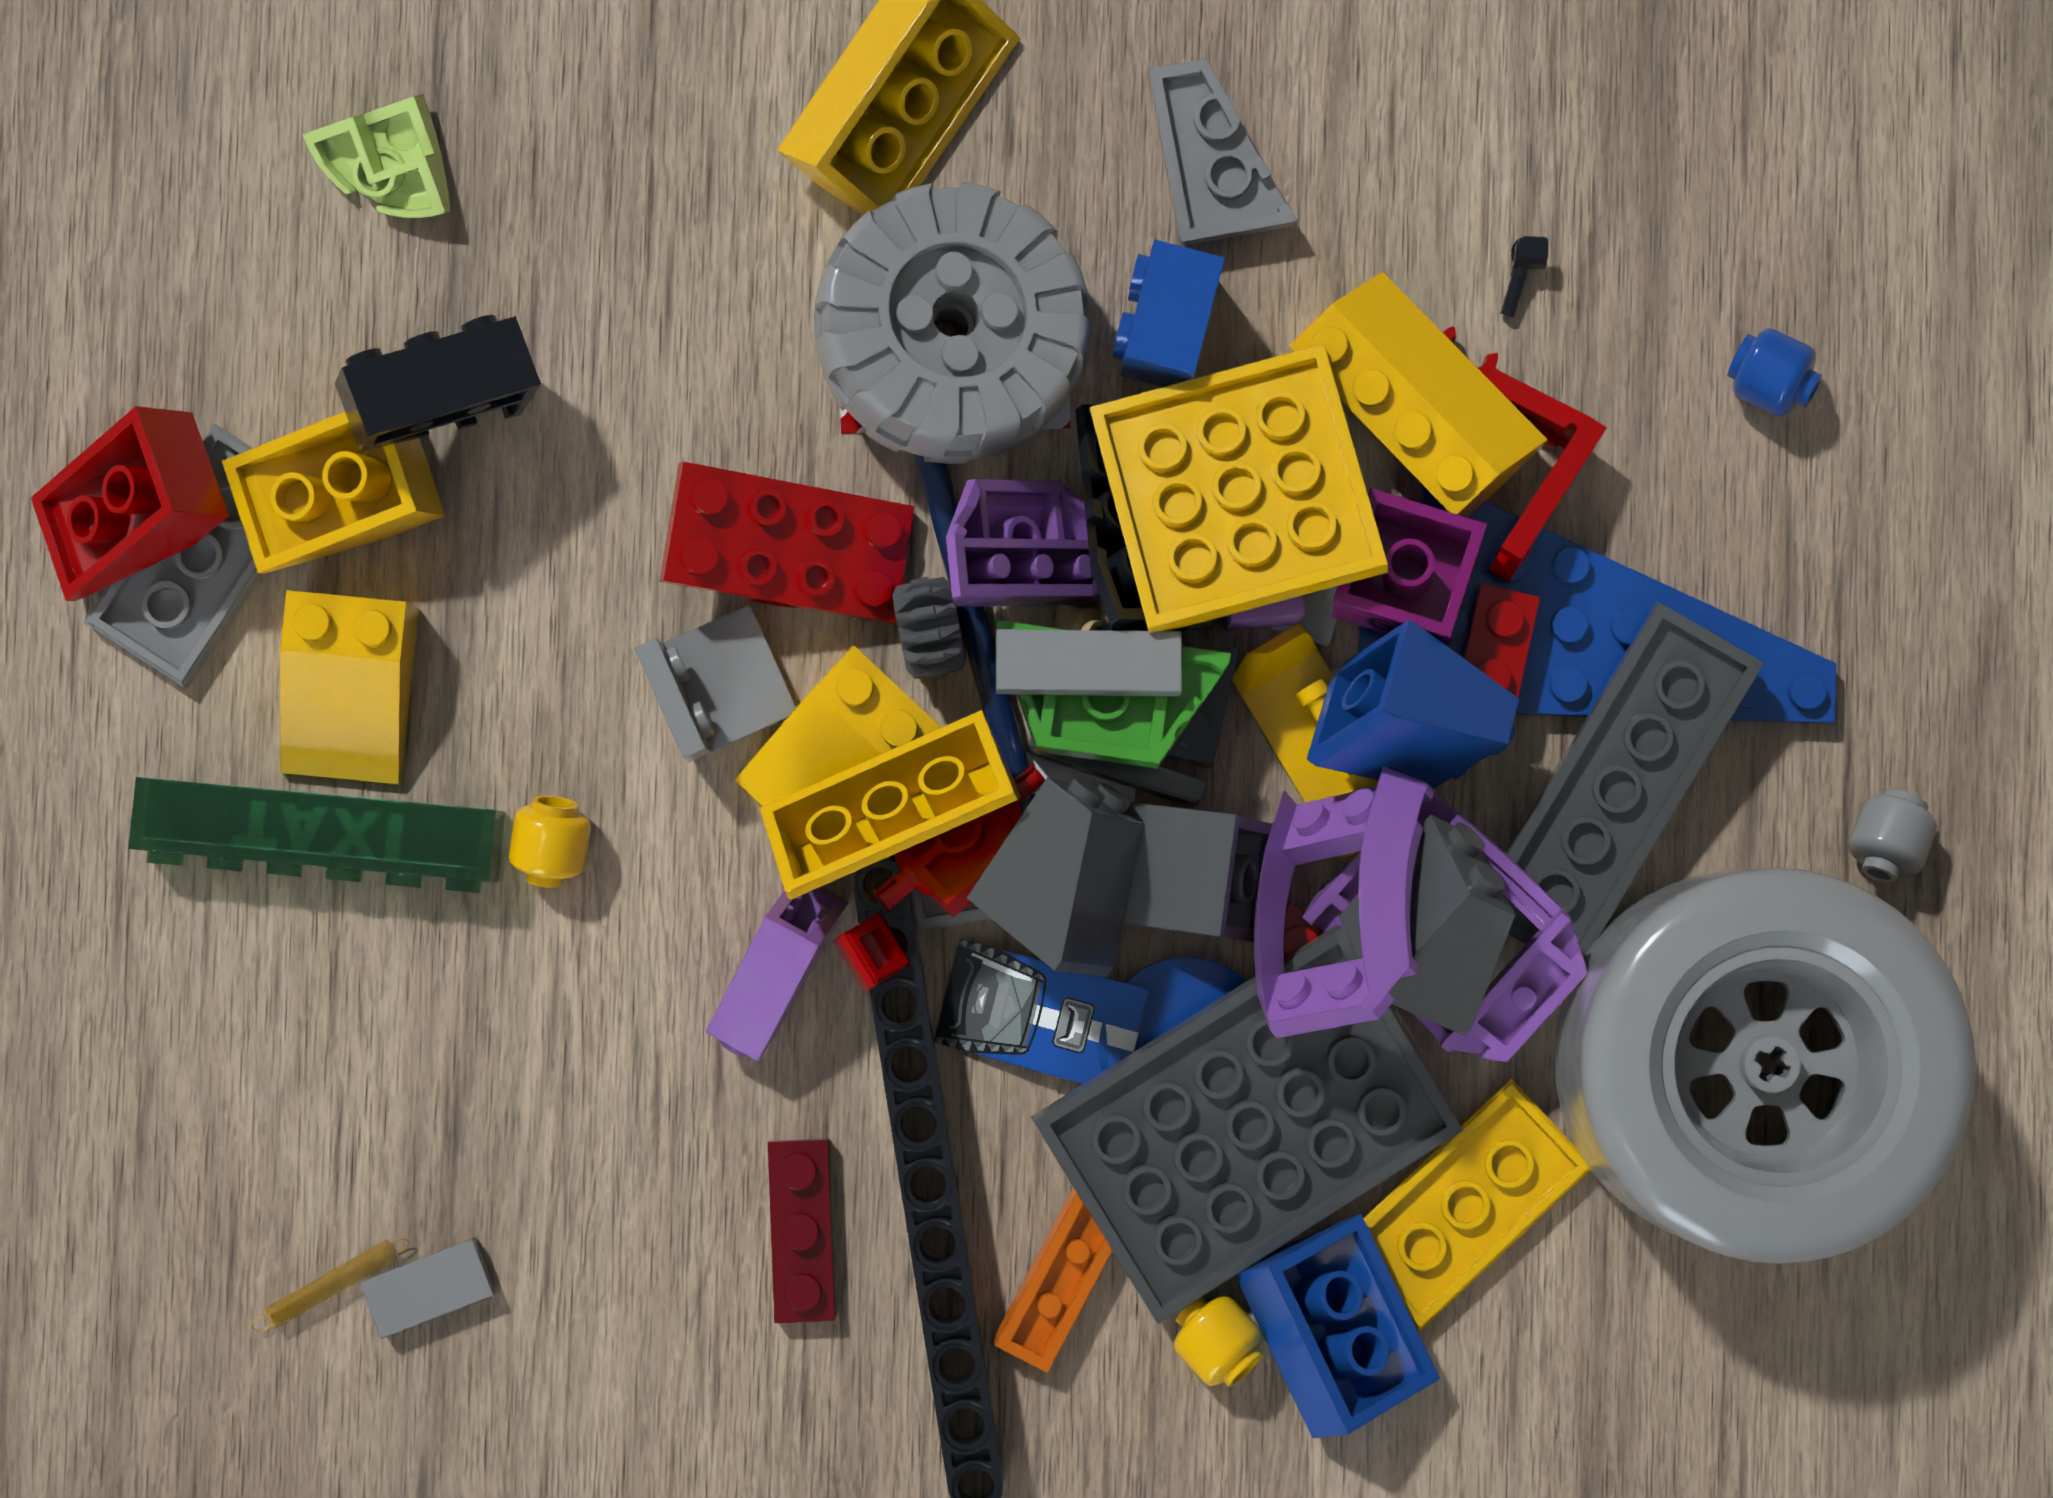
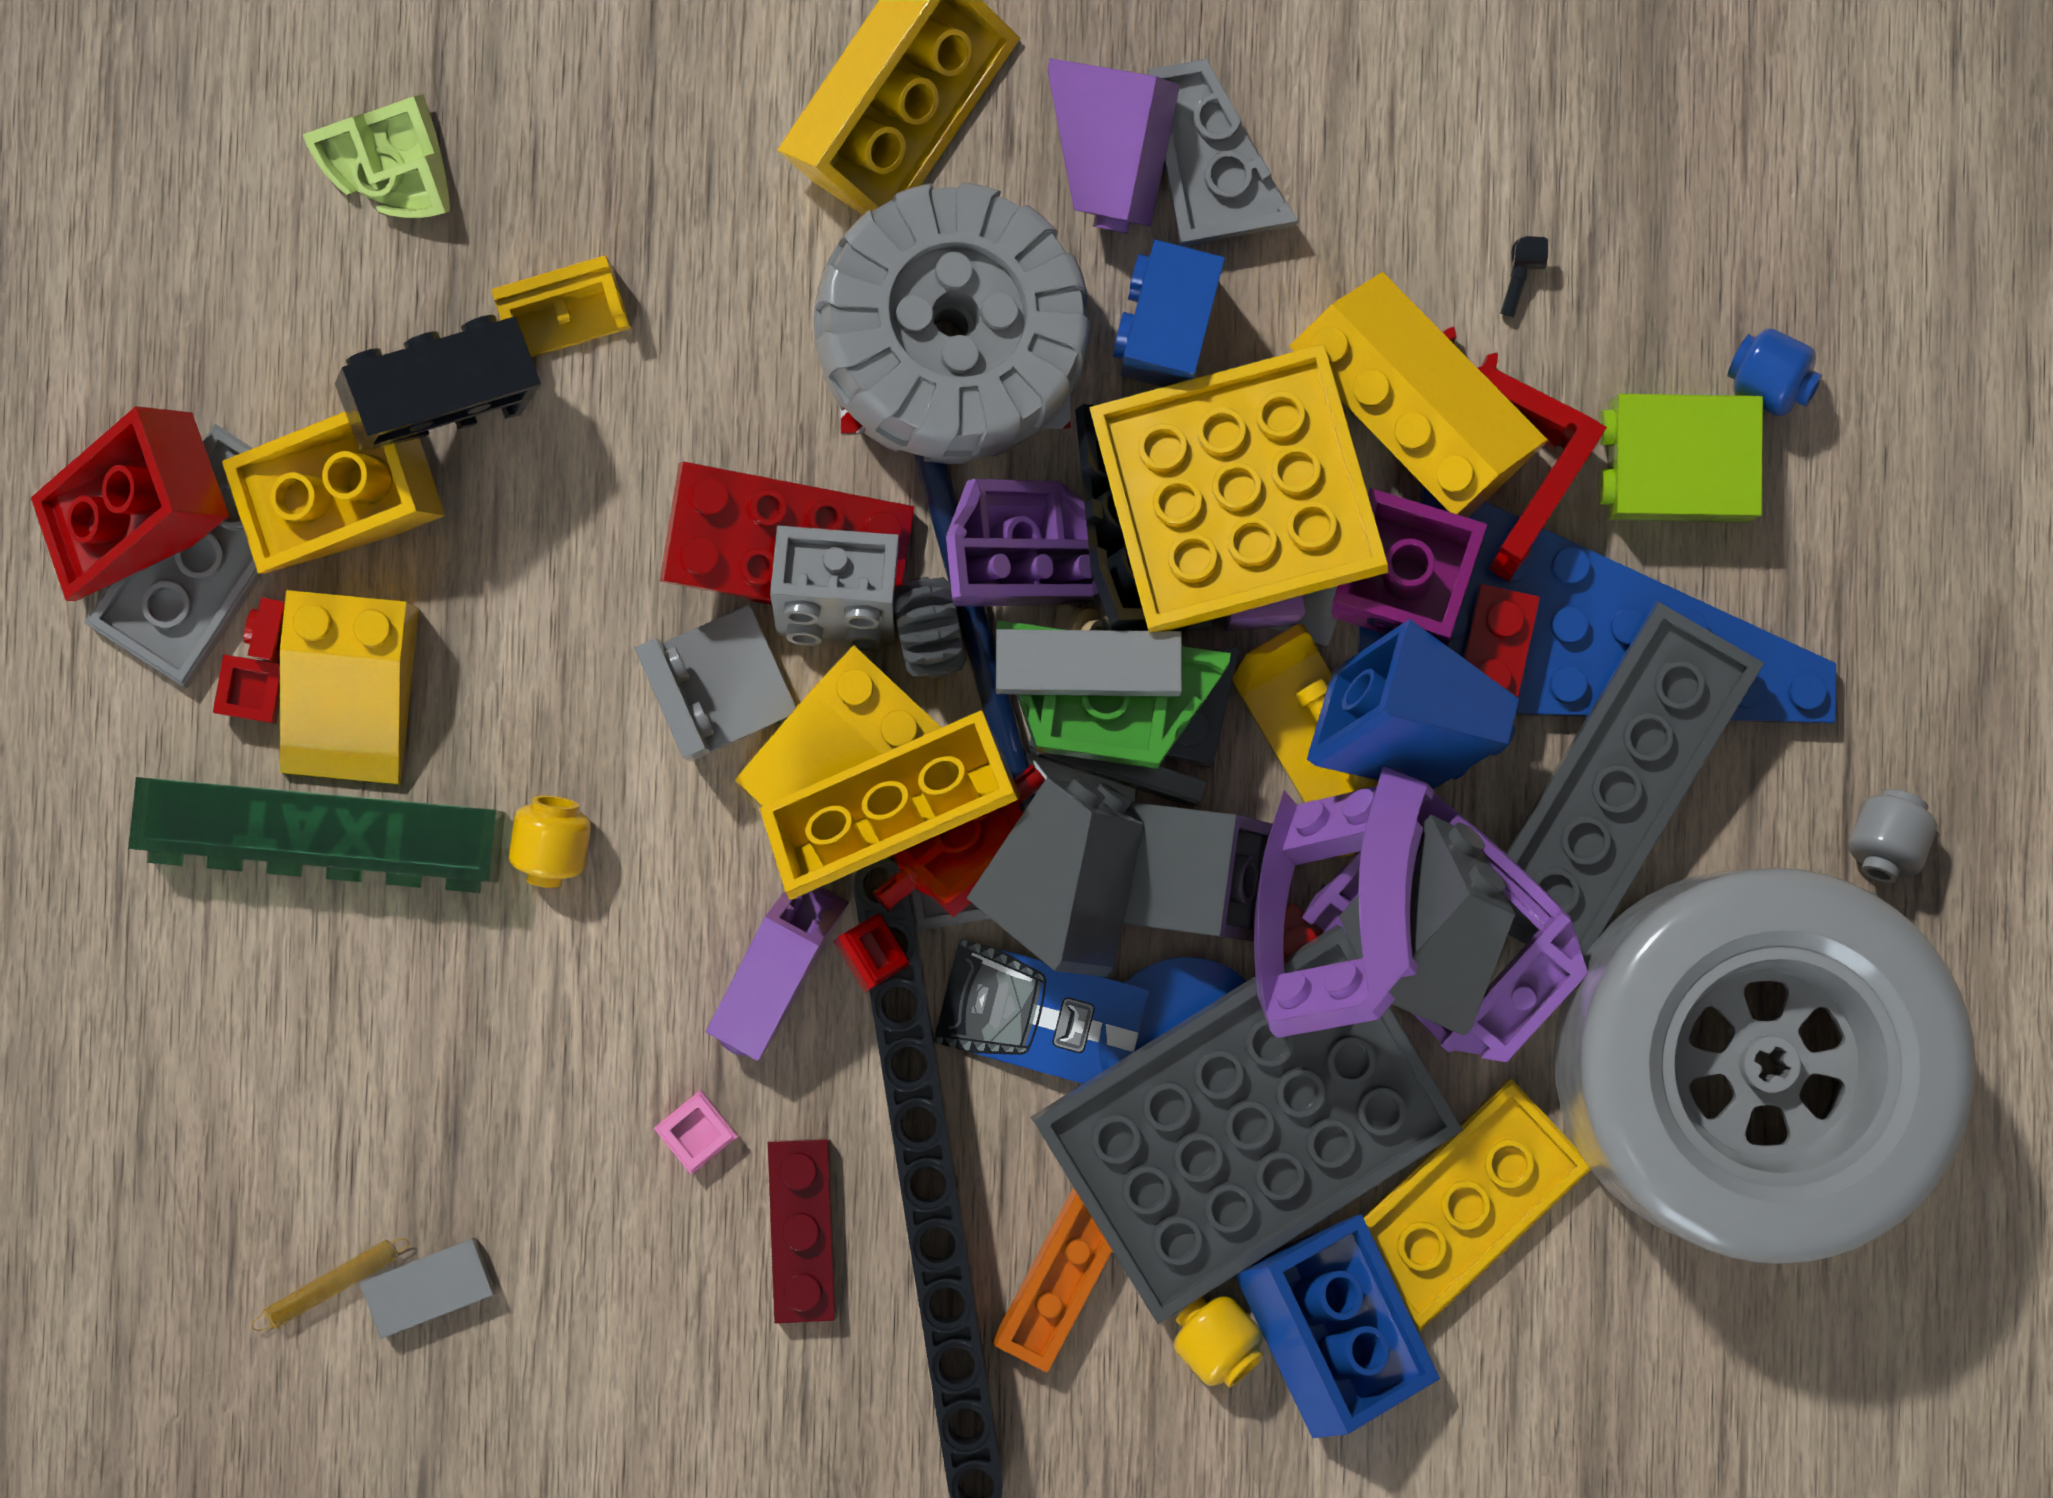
none -> red plate [213,654,280,724]
none -> red plate [244,597,285,664]
none -> yellow hinge [491,255,631,358]
none -> bright pink tile [654,1090,739,1175]
none -> light grey bracket [770,526,899,650]
none -> medium lavender slope [1047,58,1180,234]
none -> lime brick [1598,393,1763,523]

